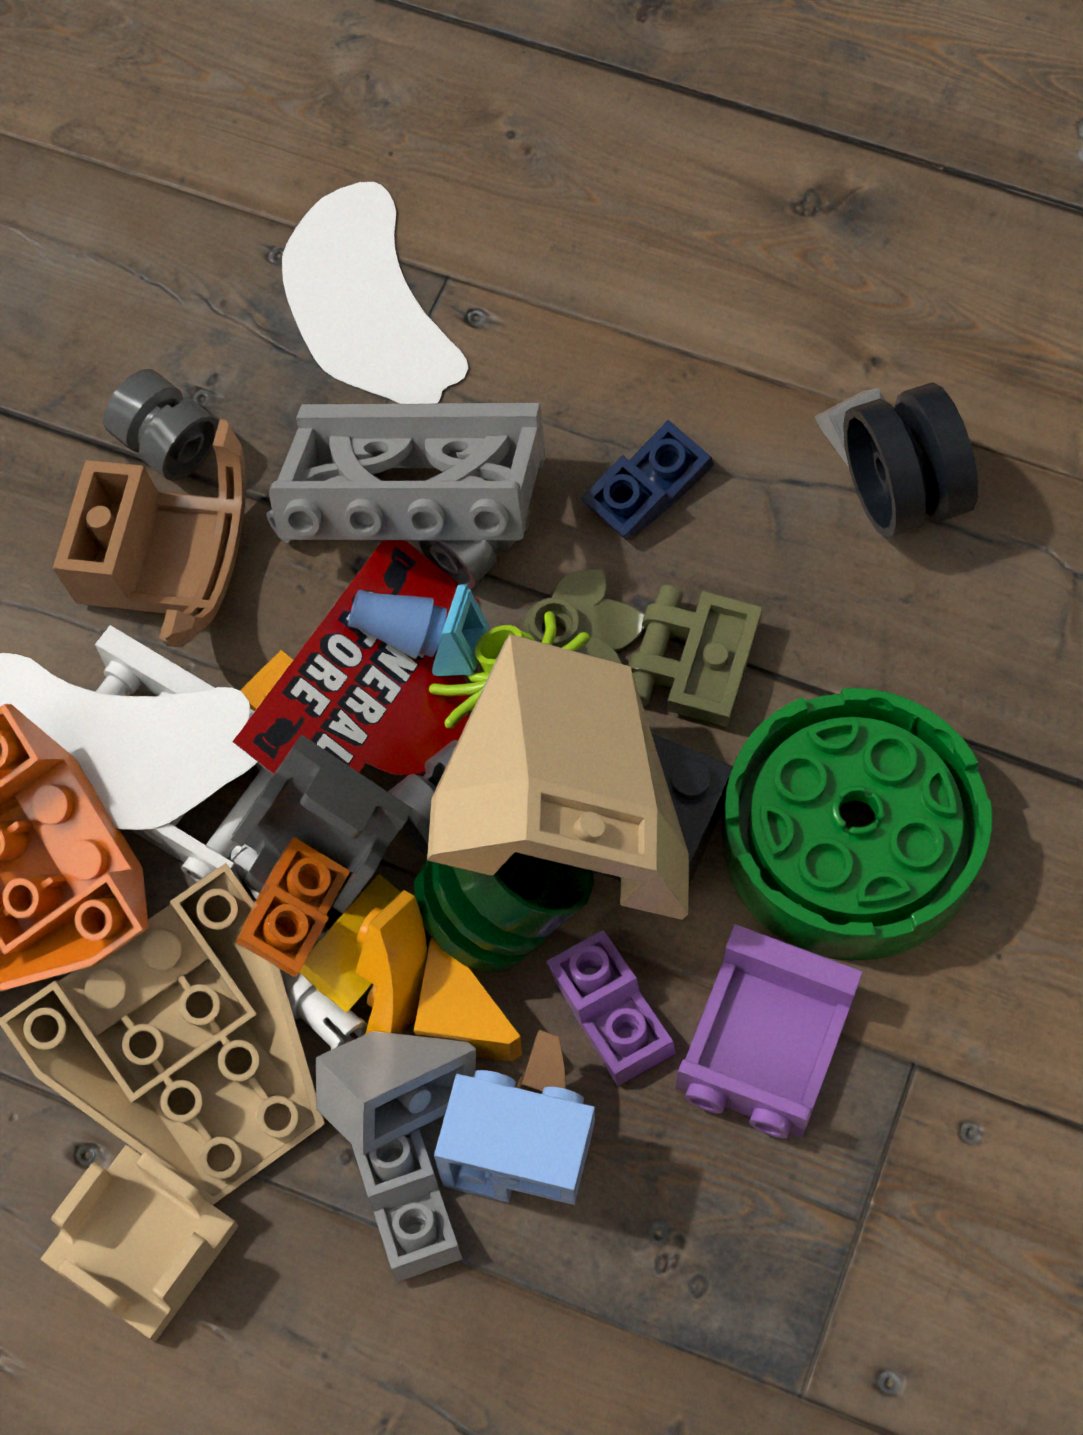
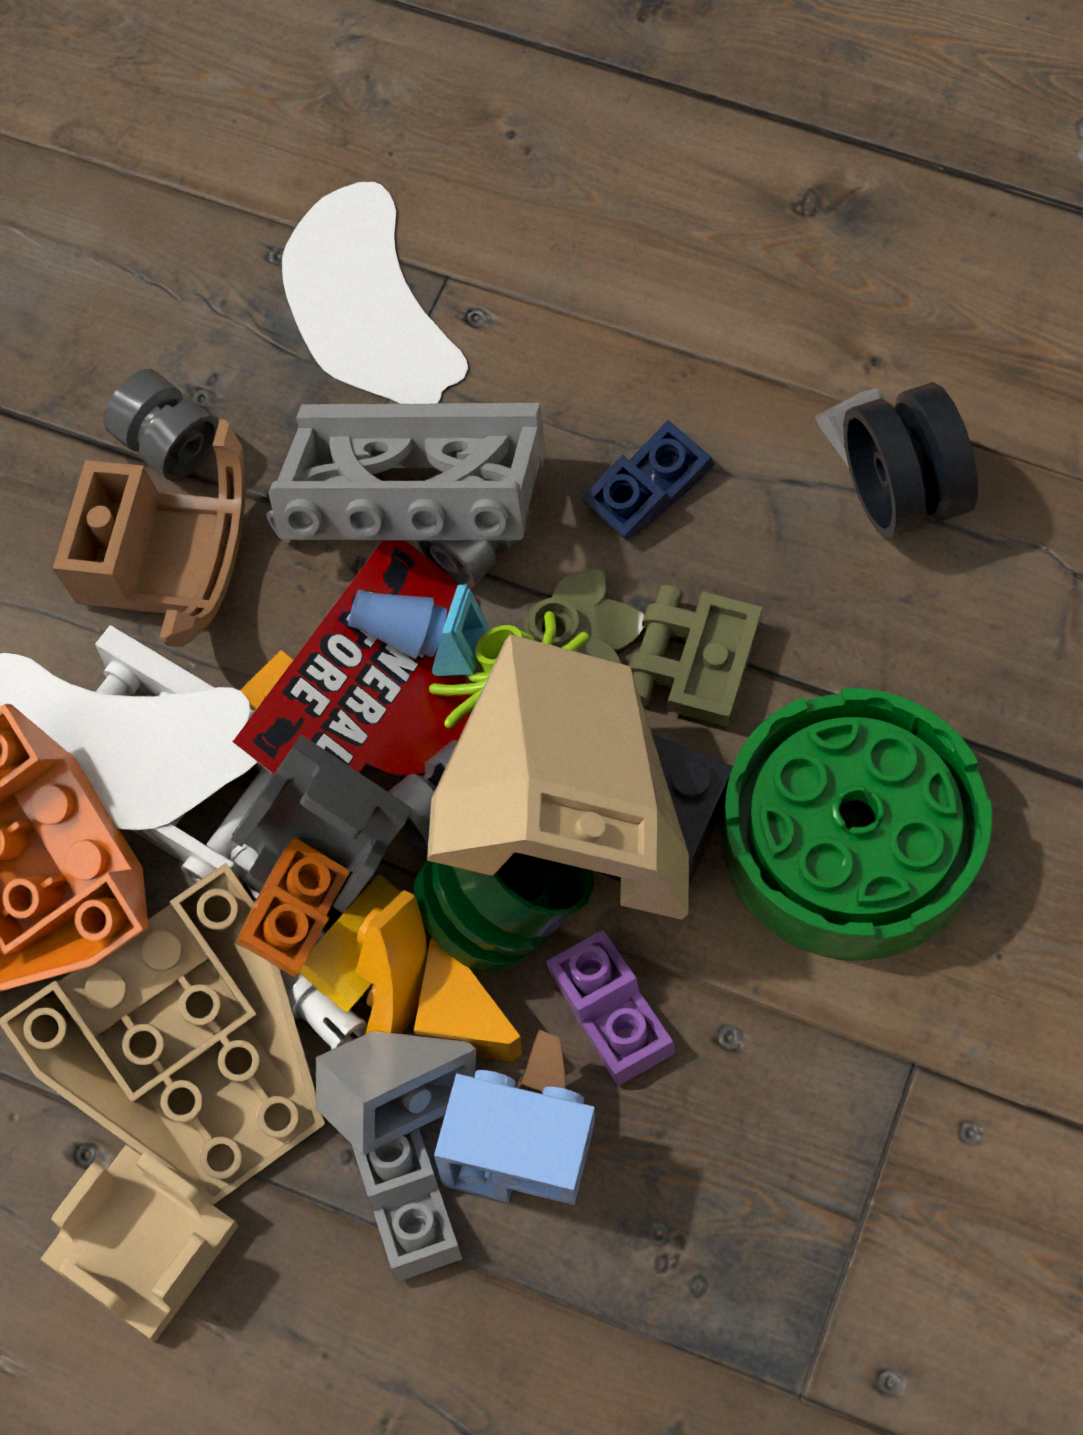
medium lavender panel [676,924,863,1138] -> none

